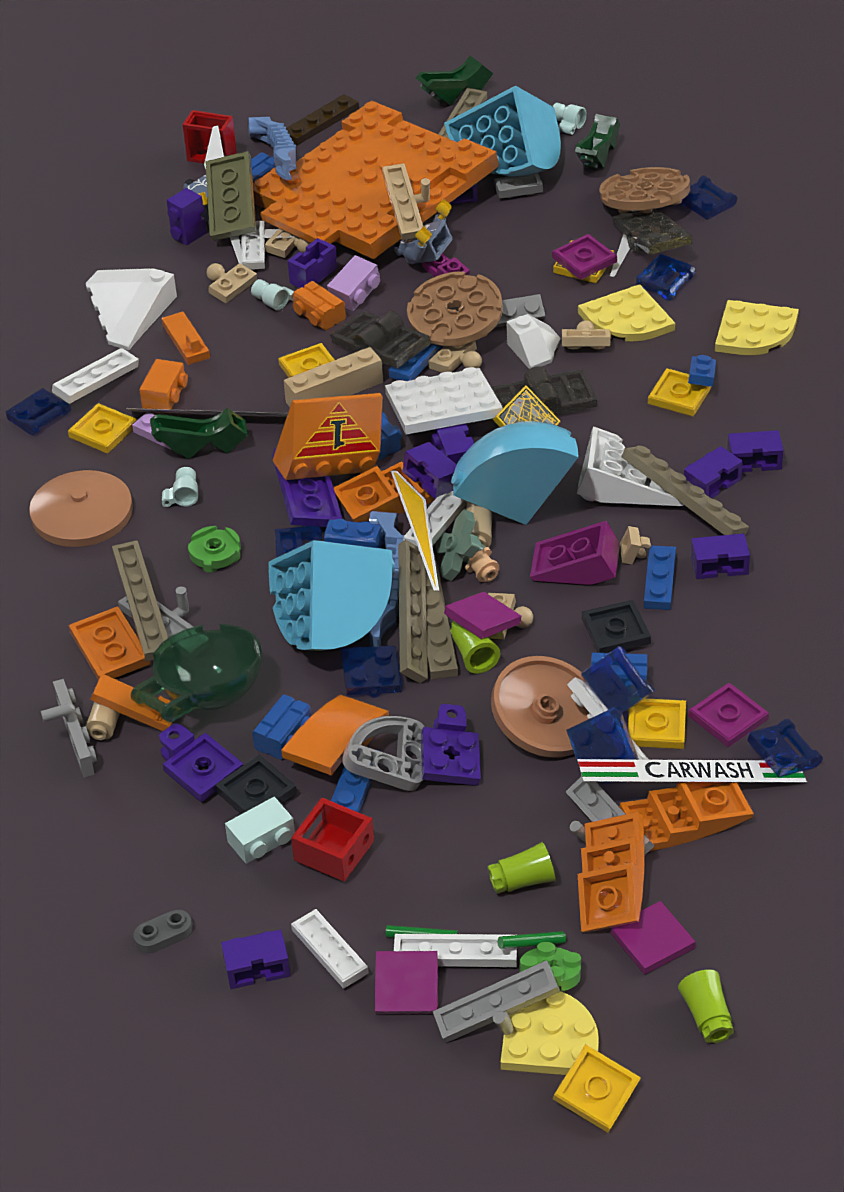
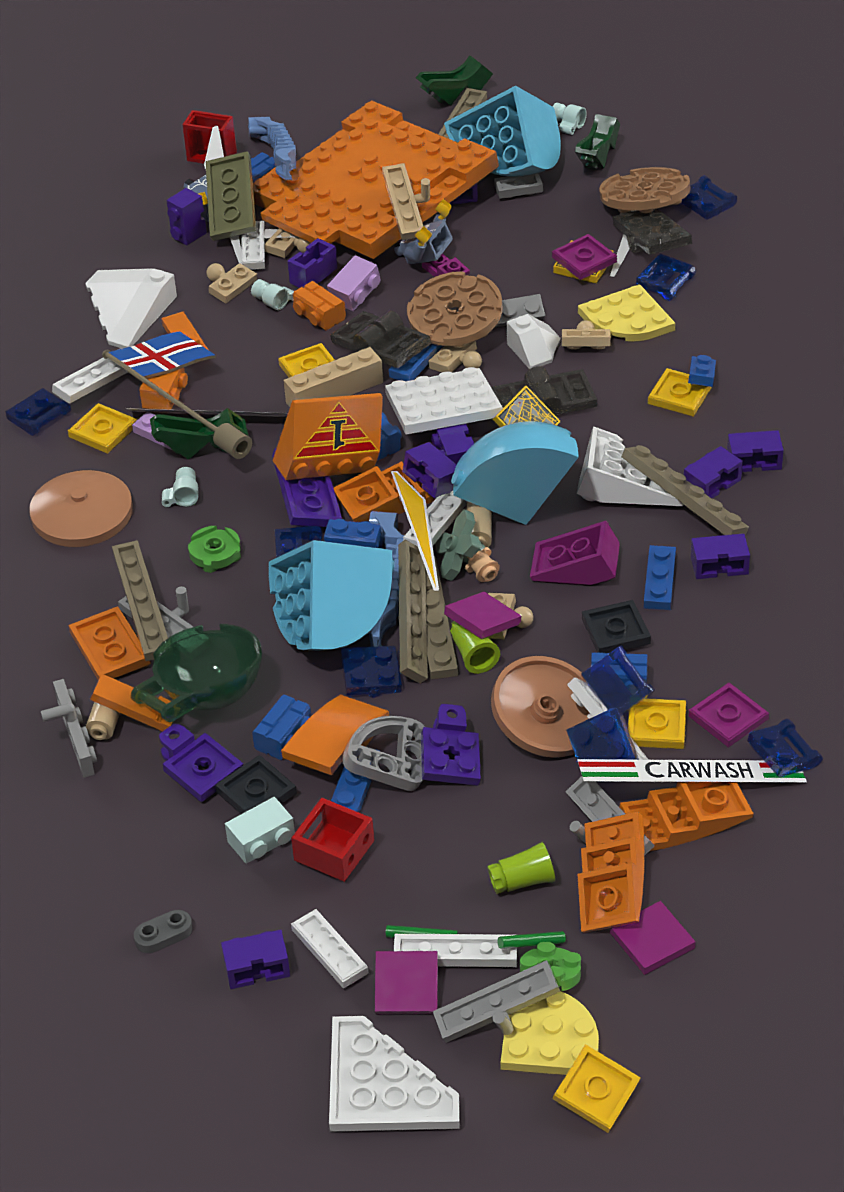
dark brown plate [286,94,359,146] -> none
tan tile [620,526,651,564] -> none
lime plant [678,970,734,1043] -> none
light yellow plate [715,300,799,355] -> none
none -> flag [102,331,252,459]
none -> white plate [329,1016,460,1131]

